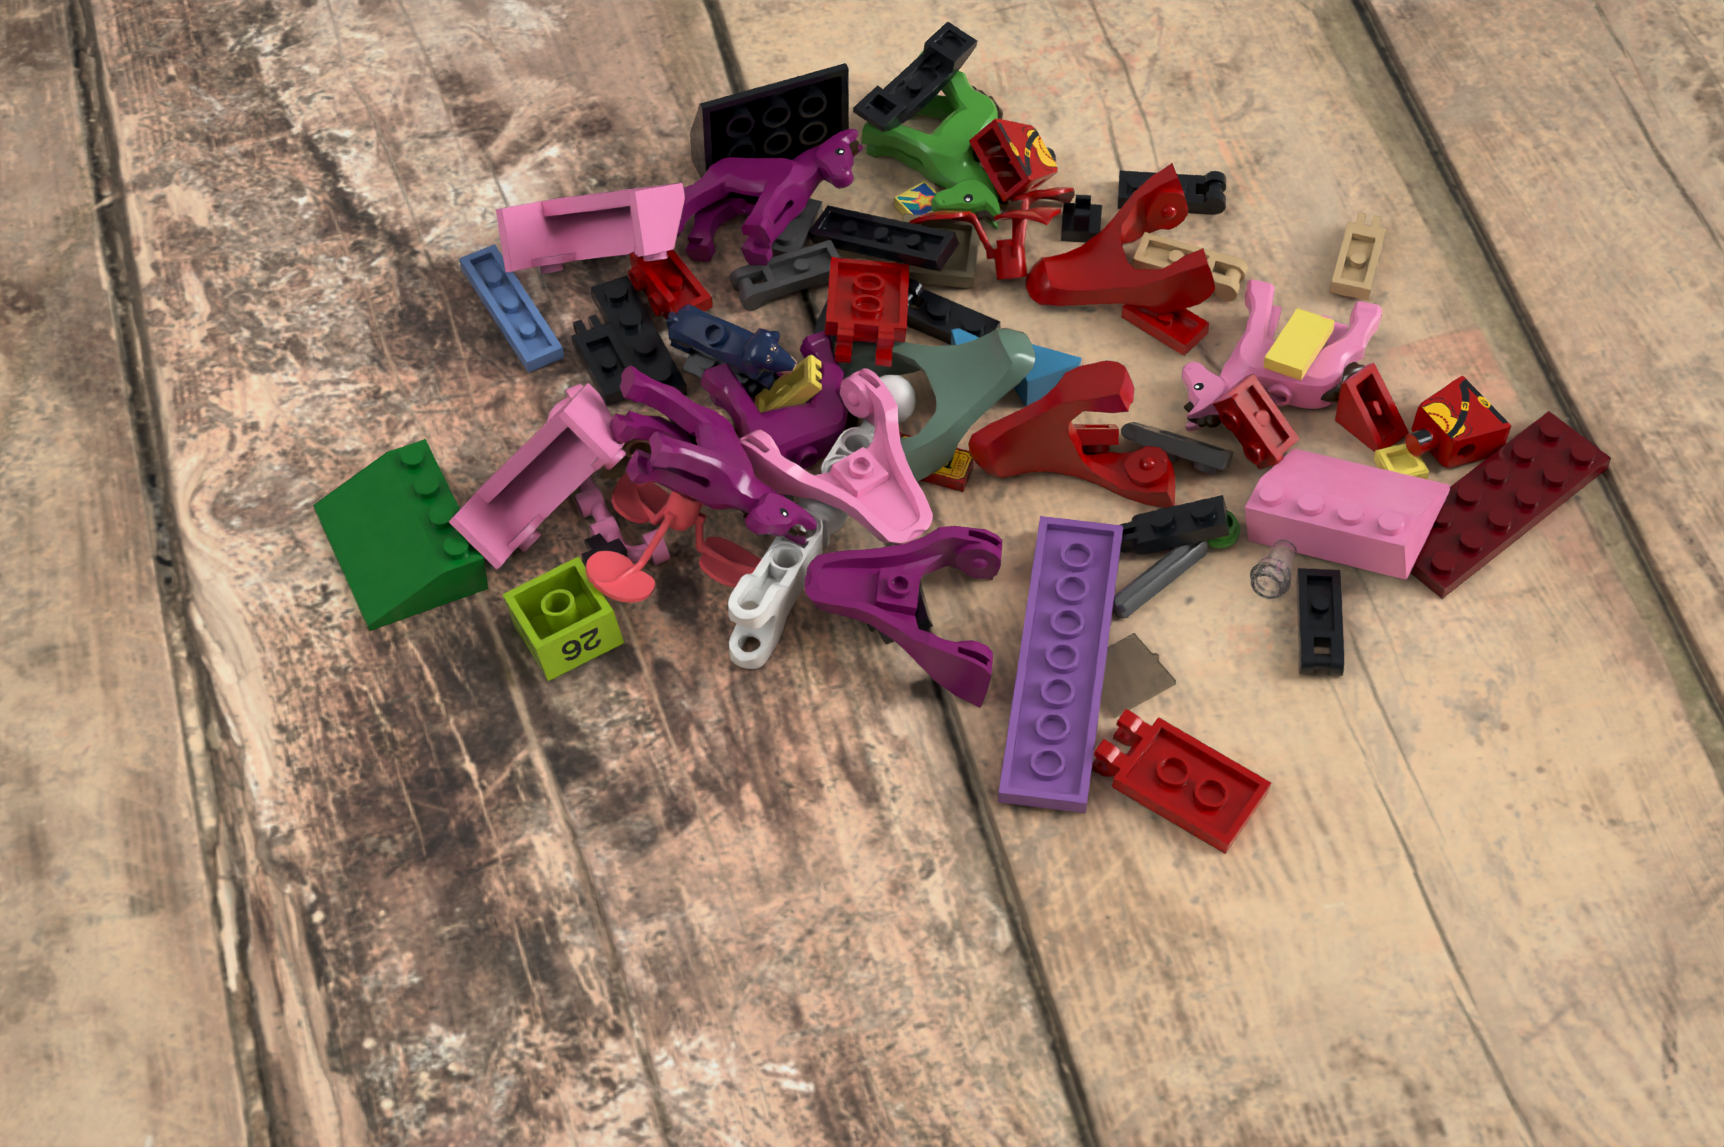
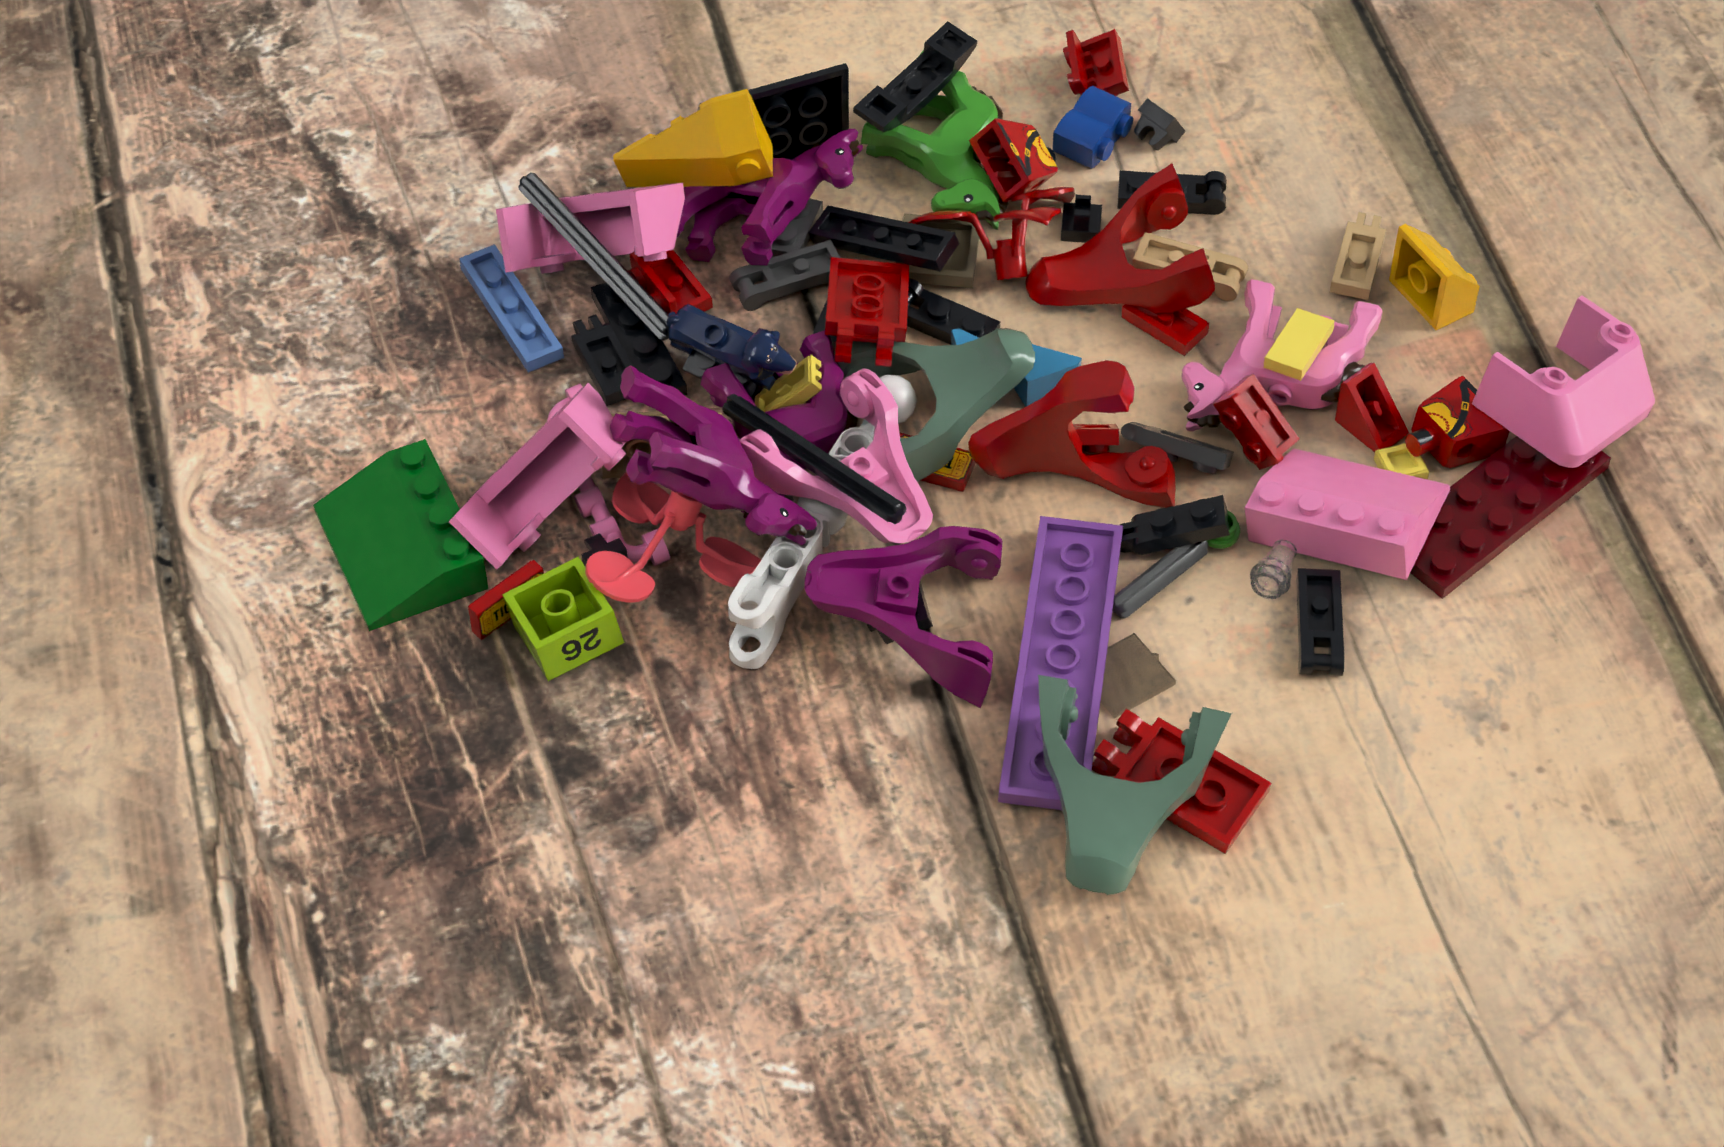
tile [894,181,937,216] -> none
none -> red tile [468,560,544,640]
none -> axle [518,173,669,341]
none -> yellow wedge [613,89,773,187]
none -> black axle [722,394,907,524]
none -> sand green animal [1038,675,1232,895]
none -> blue brick [1053,86,1133,169]
none -> red bracket [1063,29,1129,96]
none -> black tile [1134,98,1185,150]
none -> yellow slope [1389,224,1480,330]
none -> bright pink windscreen [1472,296,1655,468]

